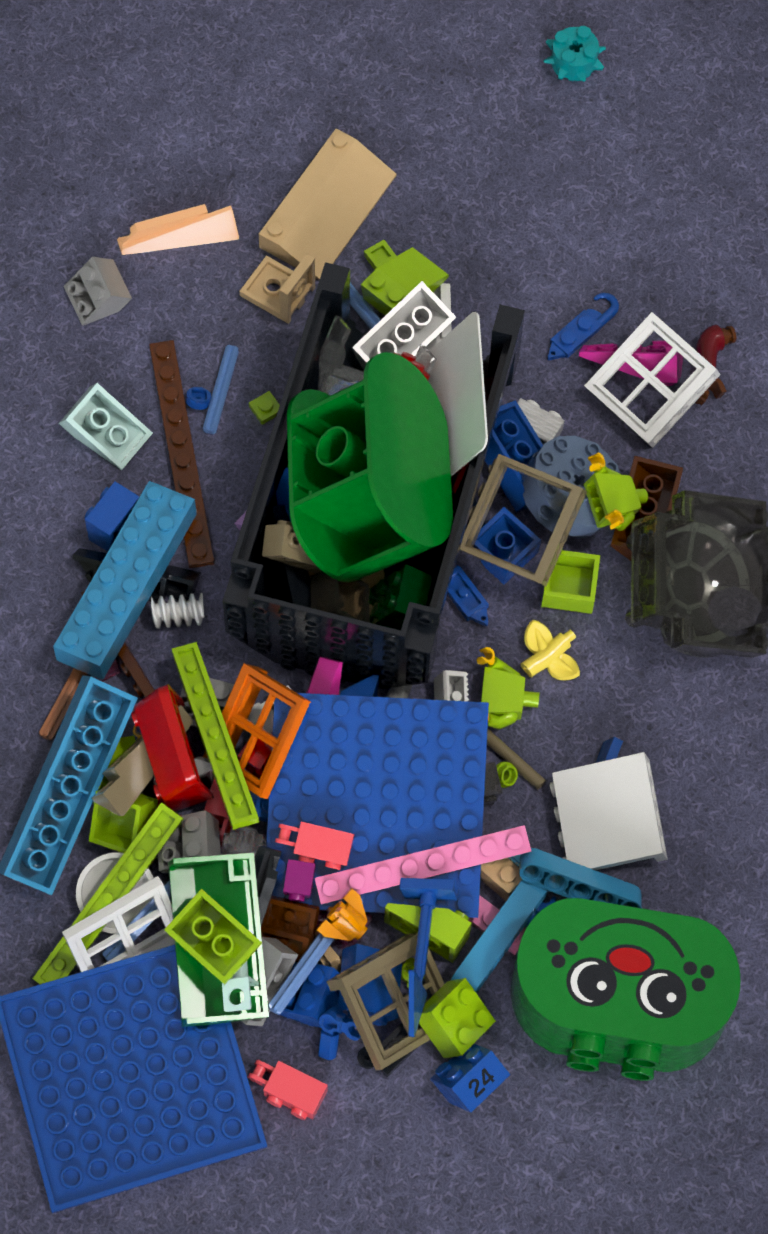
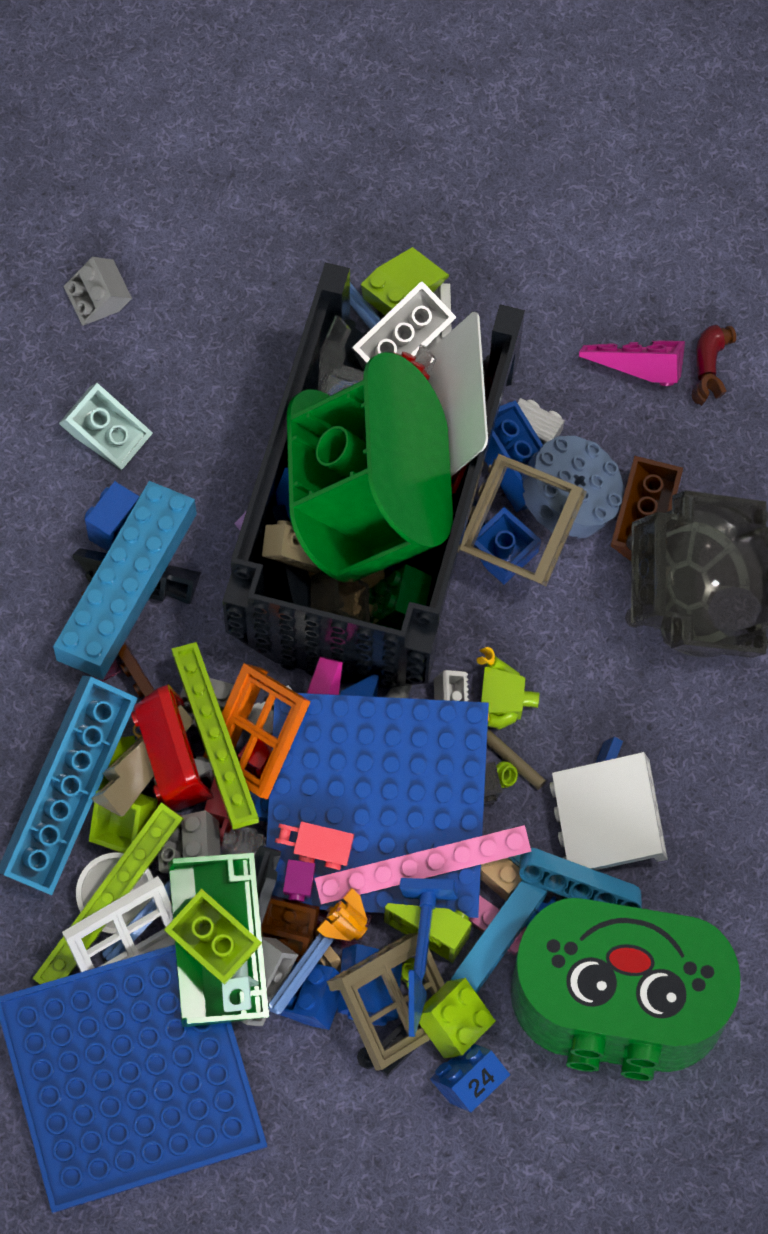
nougat axle [39,668,88,740] -> none
light nougat wedge [117,204,239,255] -> none
reddish brown plate [149,340,214,569] -> none
white piece [151,593,204,629] -> none
blue tile [186,387,211,410] -> none
medium blue axle [203,345,239,434] -> none
tan bracket [239,254,315,324] -> none
coral brick [247,1060,328,1120] -> none
lime plate [249,391,280,425] -> none
tan slope [259,129,397,280] -> none
blue bar [318,1007,361,1060] -> none
lime plate [364,240,396,270] -> none
blue plate [447,564,489,627] -> none
light yellow plant [520,620,580,681] -> none
lime piece [541,550,600,614] -> none
teal brick [543,26,606,82] -> none
blue plate [547,293,619,360] -> none
lime torso [583,452,648,531] -> none
white window [584,312,721,448] -> none

